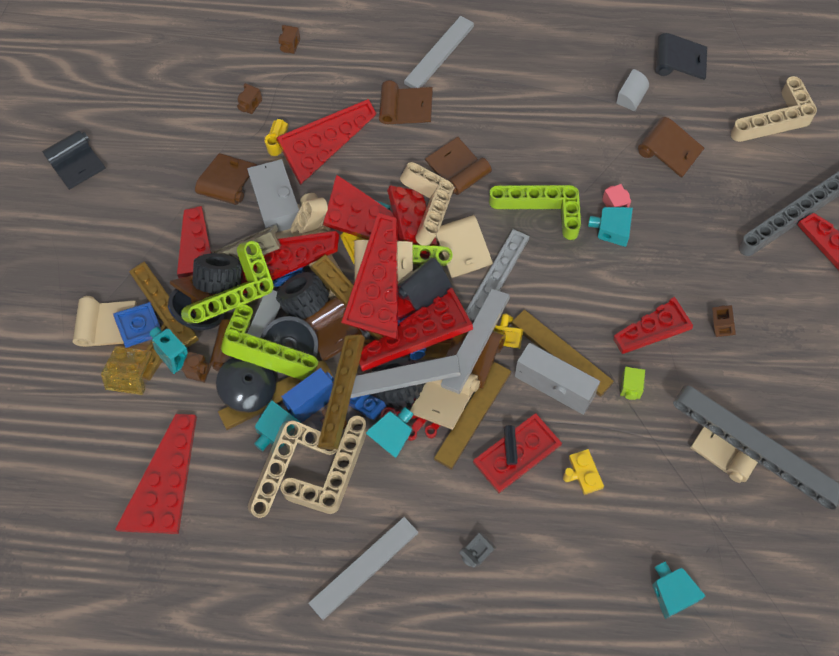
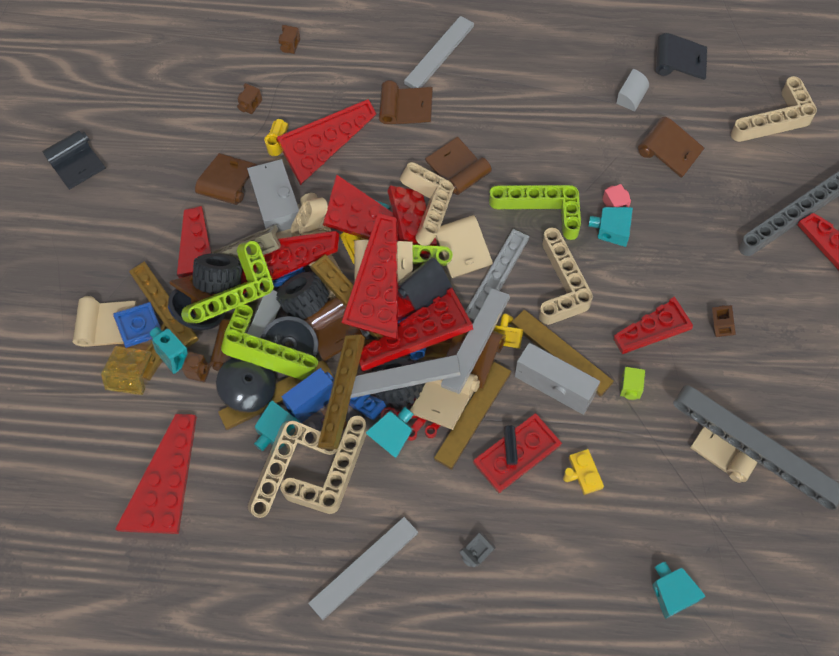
none -> tan beam [539,228,593,325]

